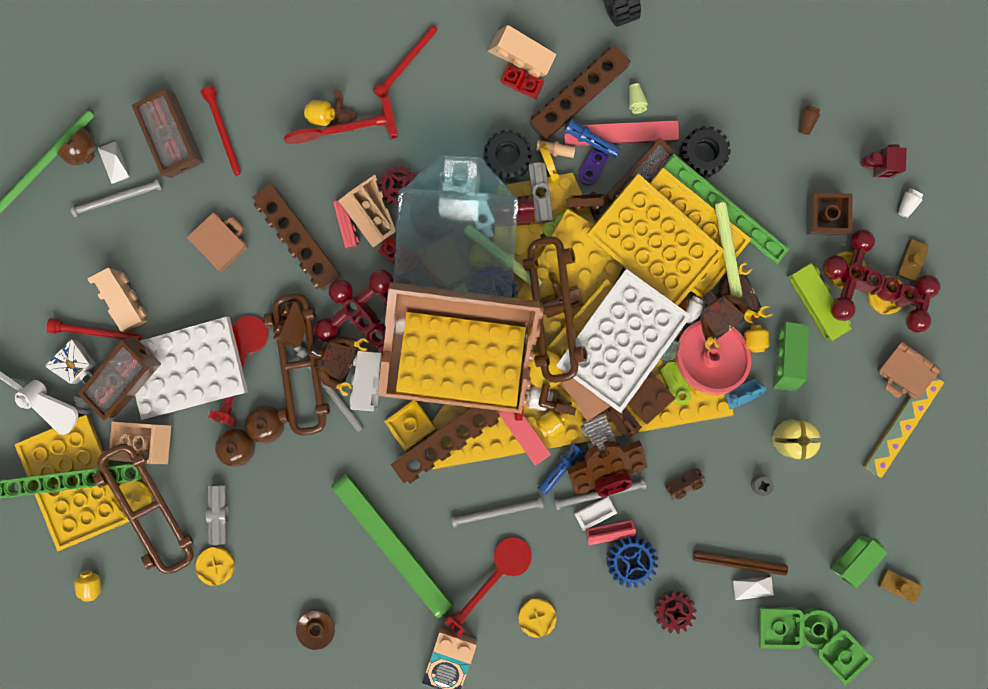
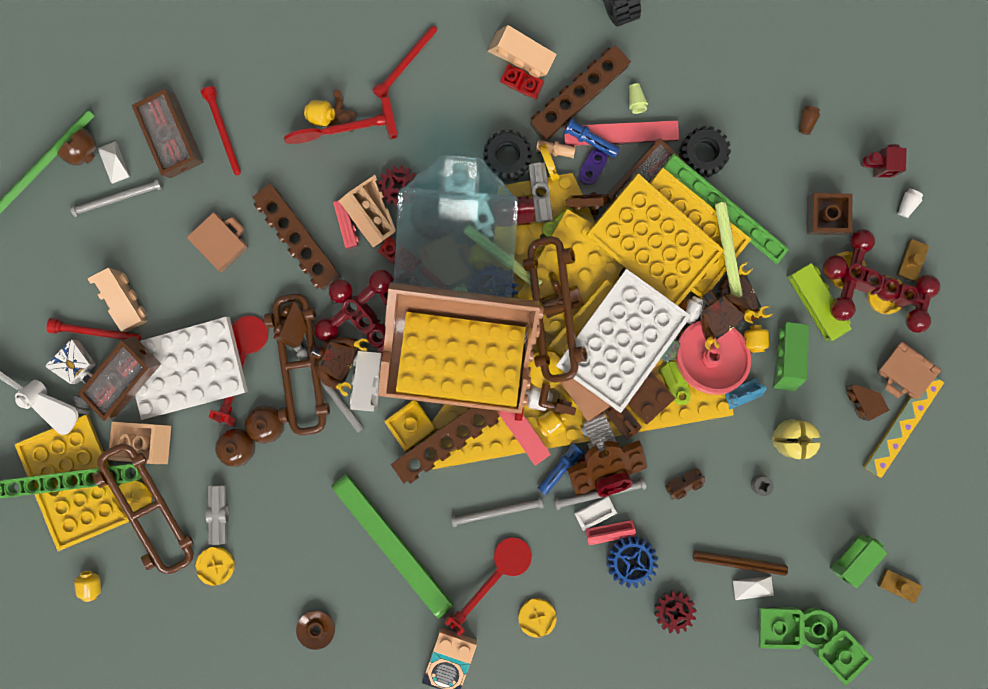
none -> reddish brown slope [845,385,890,421]

